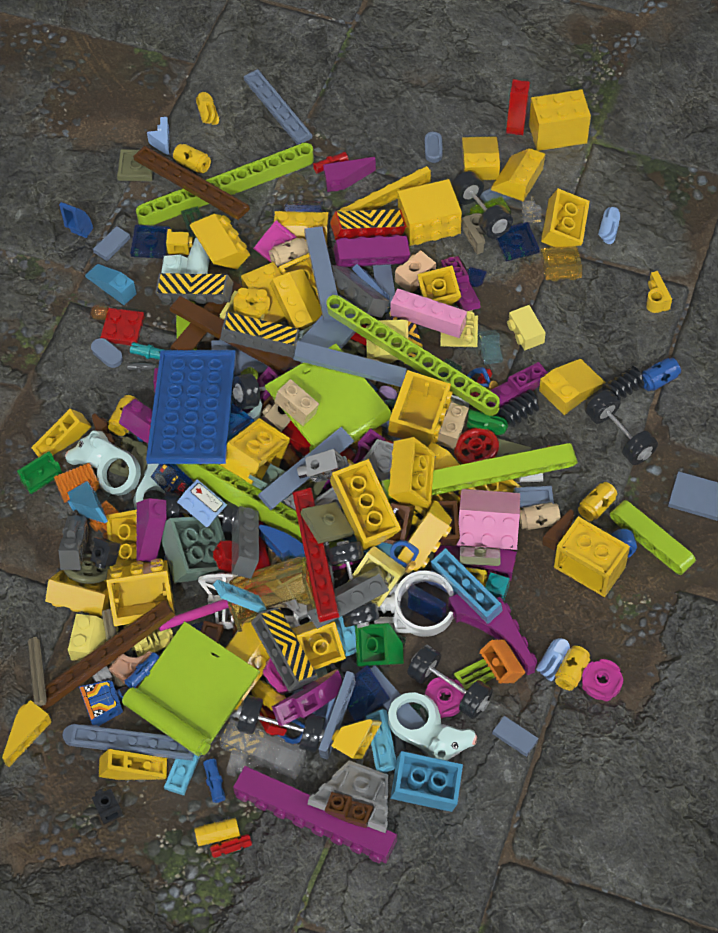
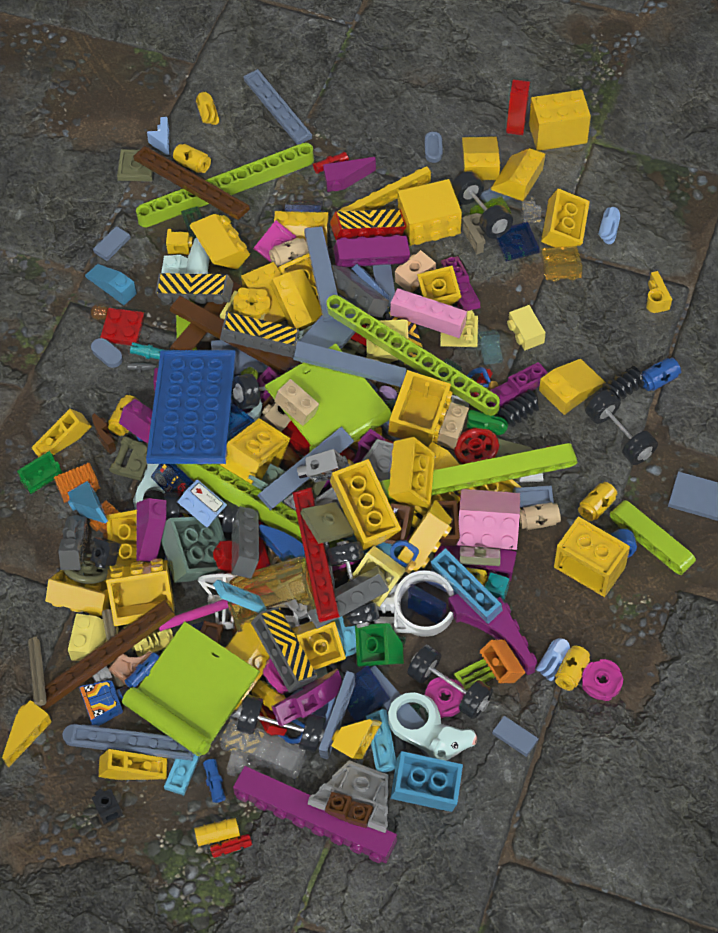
blue slope [59,202,93,238] -> none
light aqua animal [65,430,141,497] -> none
clear blue tile [130,225,171,259] -> none
clear blue tile [467,267,487,287] -> none
reddish brown slope [542,510,574,551] -> none

